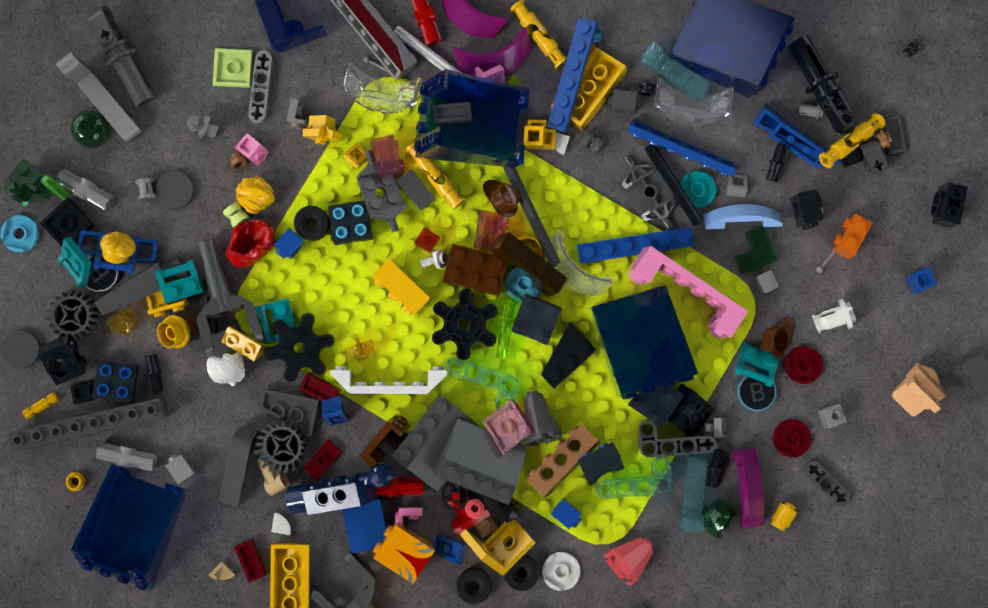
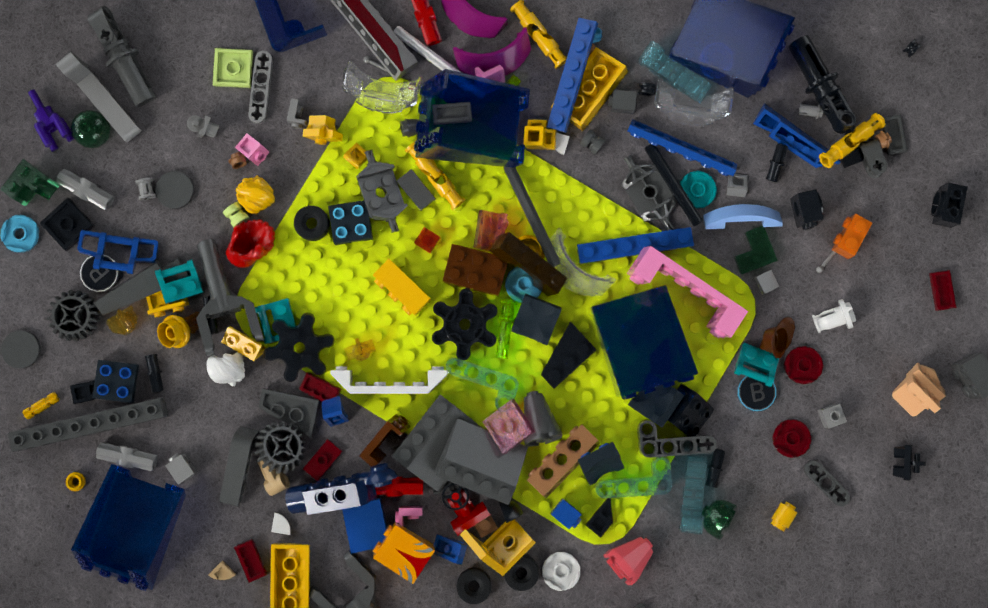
black brick [38,334,87,386] -> none
bright green axle [41,174,70,200] -> none
teal plate [57,237,92,288] -> none
yellow piece [100,231,136,264] -> none
blue brick [274,228,306,259] -> none
bracket [370,135,405,178] -> none
white plate [420,249,448,268] -> none
coral plate [465,498,484,519] -> none
reddish brown piece [483,180,520,218] -> none
light grey tile [705,418,725,438] -> none
magenta windscreen [732,448,764,529] -> none
blue brick [905,267,937,294] -> none
none -> dark purple plant [28,89,75,152]
none -> dark grey cone [400,119,429,138]
none -> black tile [585,497,613,538]
none -> black hips [893,445,926,481]
none -> dark red plate [929,270,957,311]

